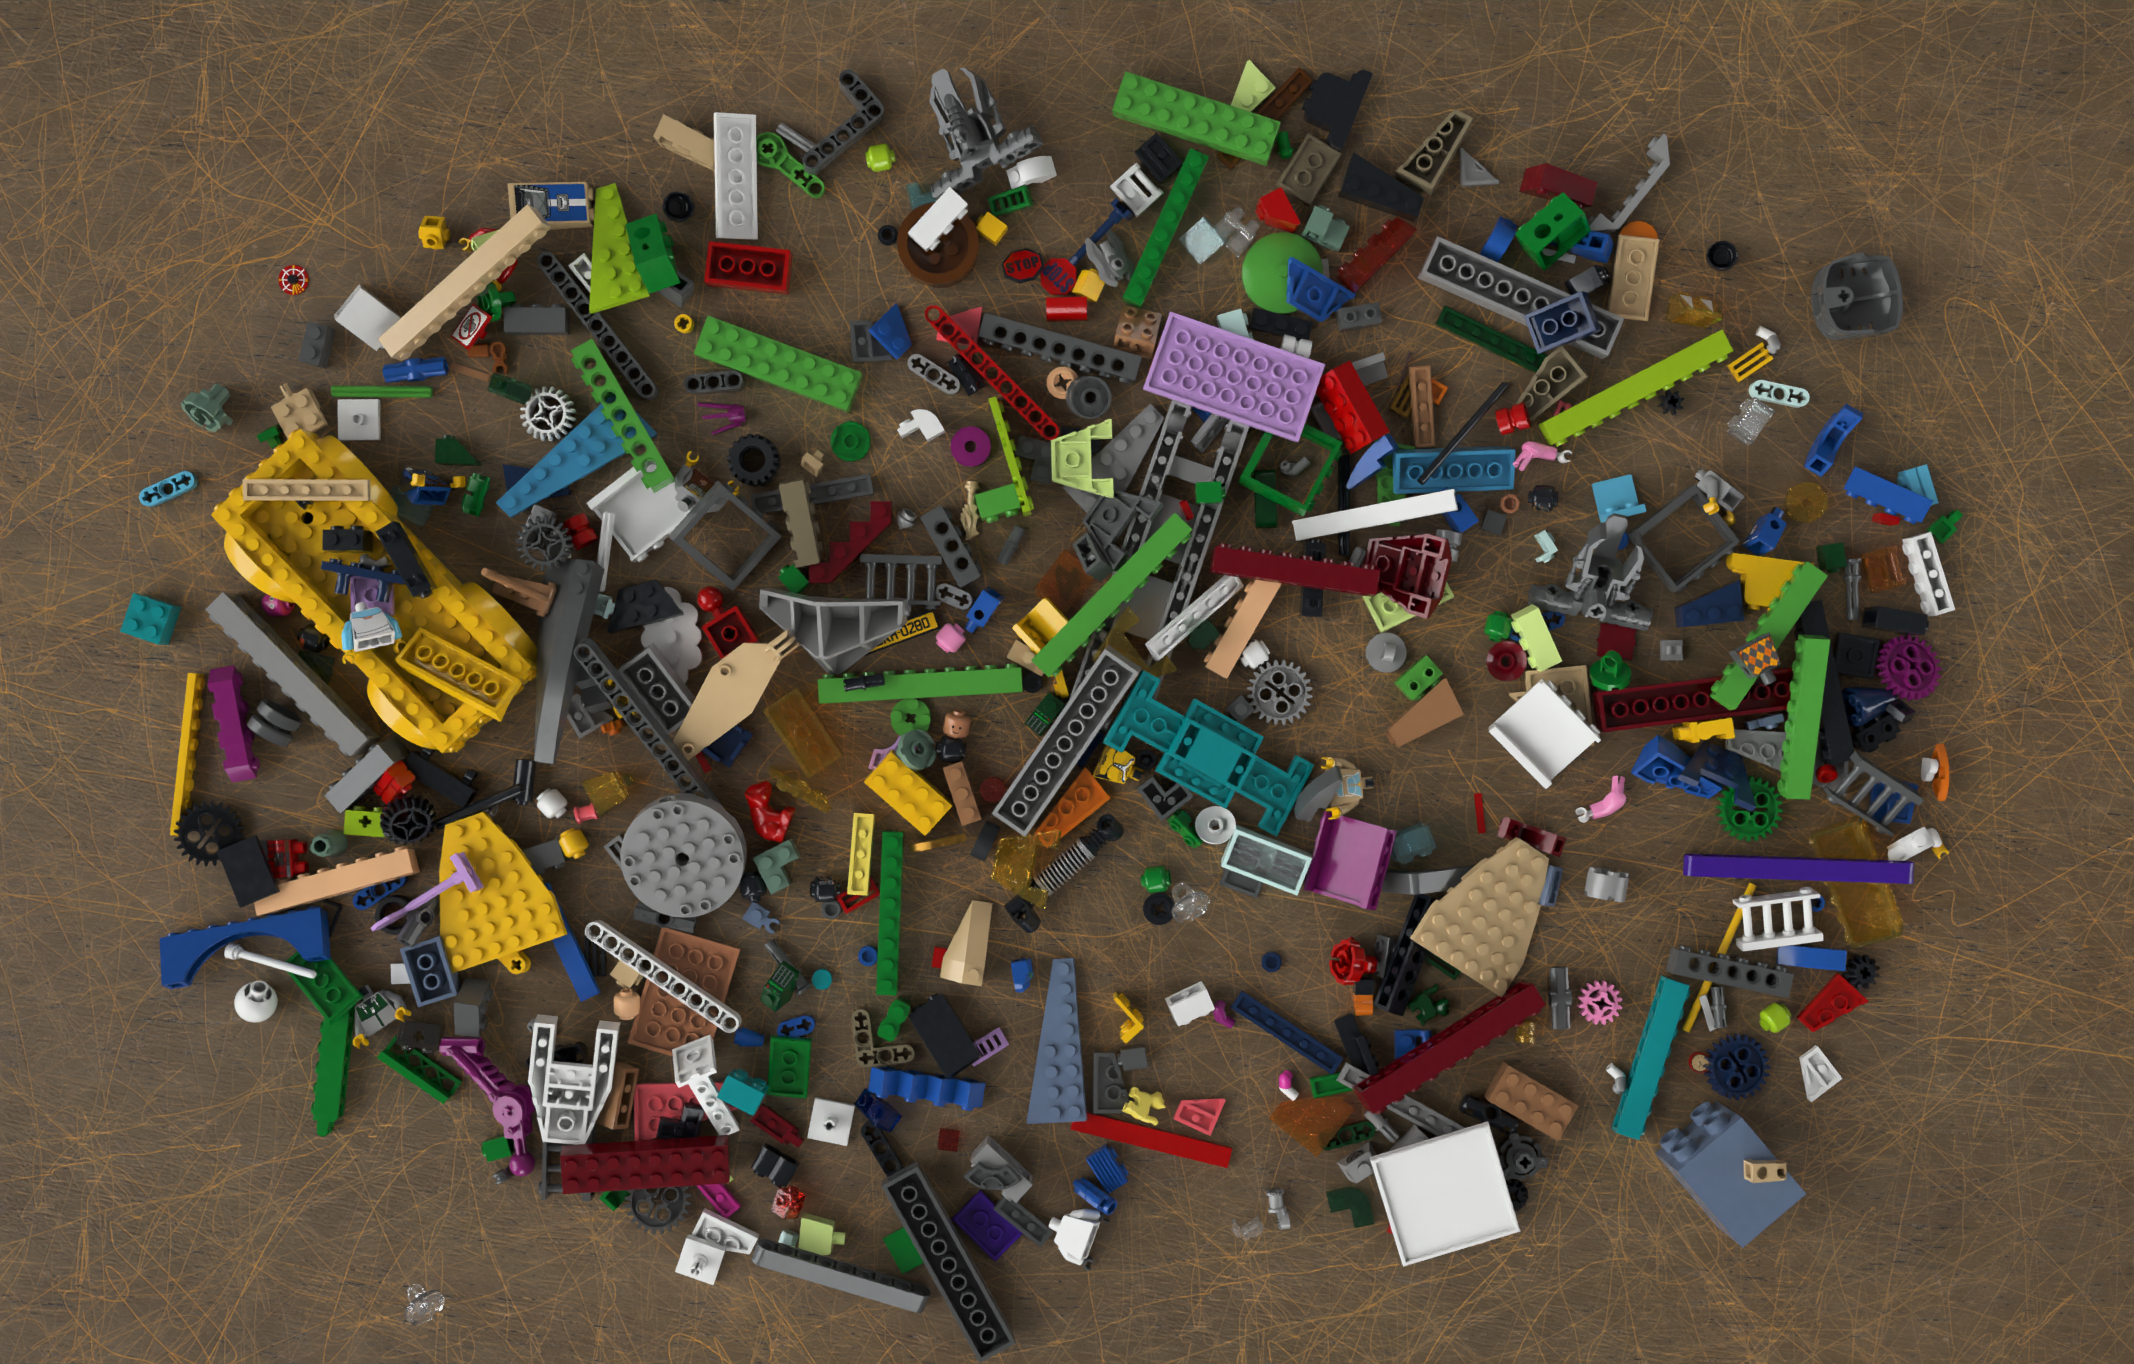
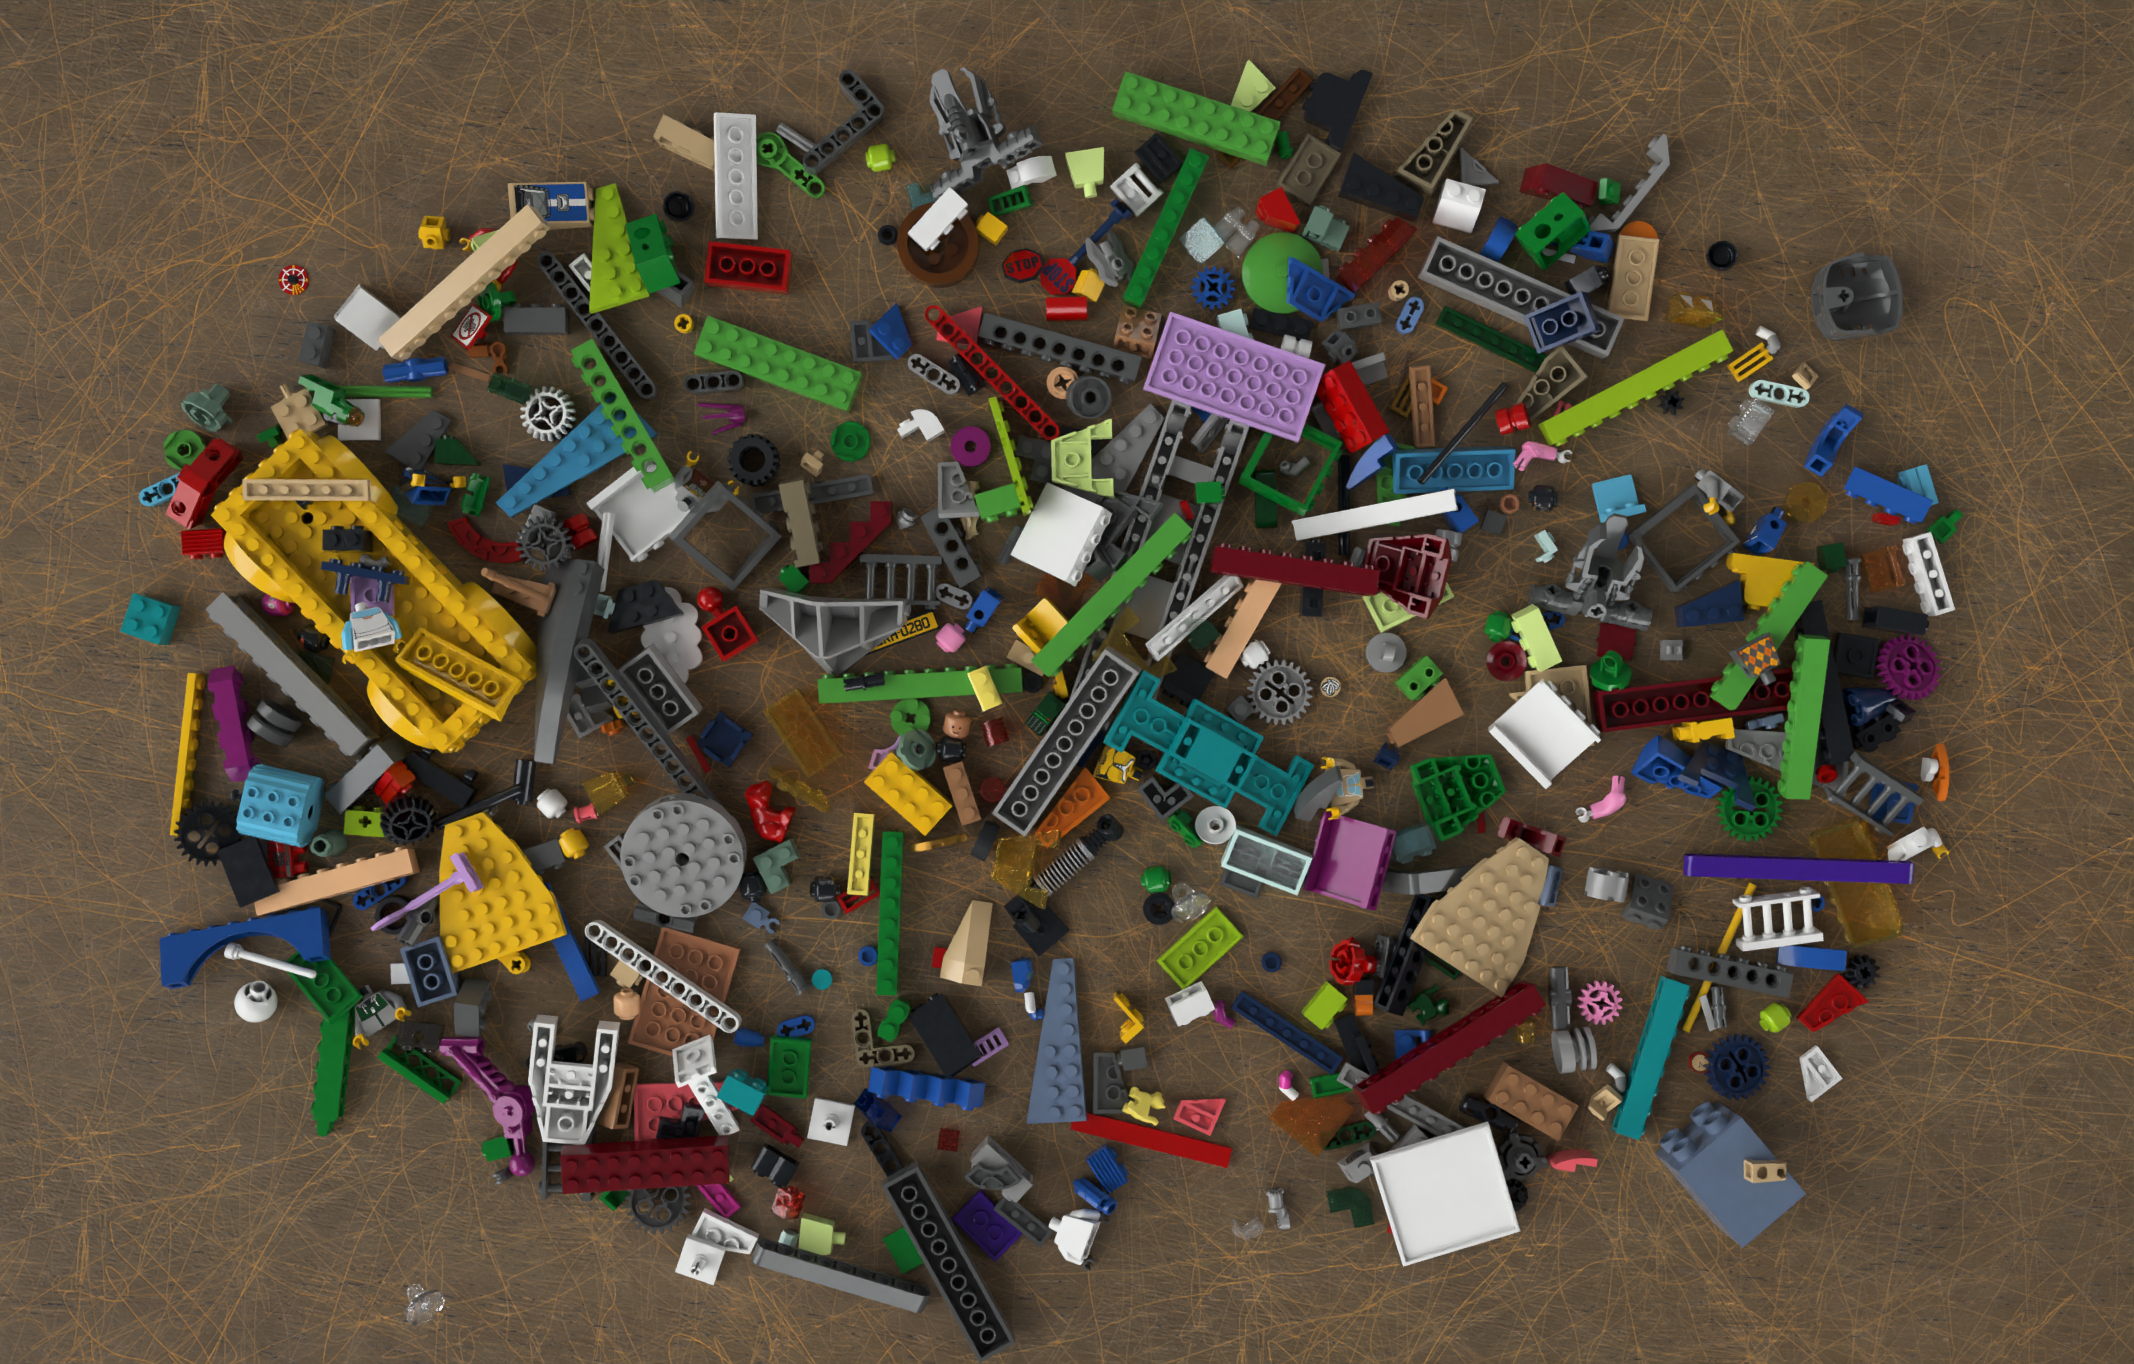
black brick [376,521,437,599] -> none
tan wing [670,629,801,766] -> none
dark green slope [760,961,799,1012] -> none
none -> bright green plate [163,430,207,470]
none -> red brick [165,438,243,530]
none -> red brick [181,528,226,560]
none -> medium azure piece [230,764,326,848]
none -> green plate [298,374,365,427]
none -> dark grey wing [384,410,452,470]
none -> red tile [447,516,526,563]
none -> light grey wing [938,462,980,518]
none -> light yellow brick [967,666,1002,711]
none -> clear red piece [980,717,1010,747]
none -> white panel [1010,482,1113,587]
none -> black plate [1013,899,1069,956]
none -> white arm [1024,992,1044,1021]
none -> yellowish green torso [1065,147,1104,198]
none -> lime tile [1156,906,1244,990]
none -> black bracket [1160,654,1214,708]
none -> blue gear [1190,266,1235,311]
none -> lime brick [1301,981,1348,1030]
none -> tile [1320,677,1341,697]
none -> dark grey brick [1322,330,1358,364]
none -> dark blue tile [1373,743,1400,770]
none -> tan bush [1388,280,1409,302]
none -> medium blue beam [1395,297,1424,335]
none -> green wedge [1410,754,1506,841]
none -> white slope [1432,179,1486,234]
none -> coral slope [1546,1149,1598,1172]
none -> light grey wheel [1551,1026,1597,1074]
none -> tan bracket [1588,1084,1623,1121]
none -> green bracket [1599,178,1621,205]
none -> dark grey bracket [1621,874,1673,930]
none -> tan tile [1792,362,1819,390]

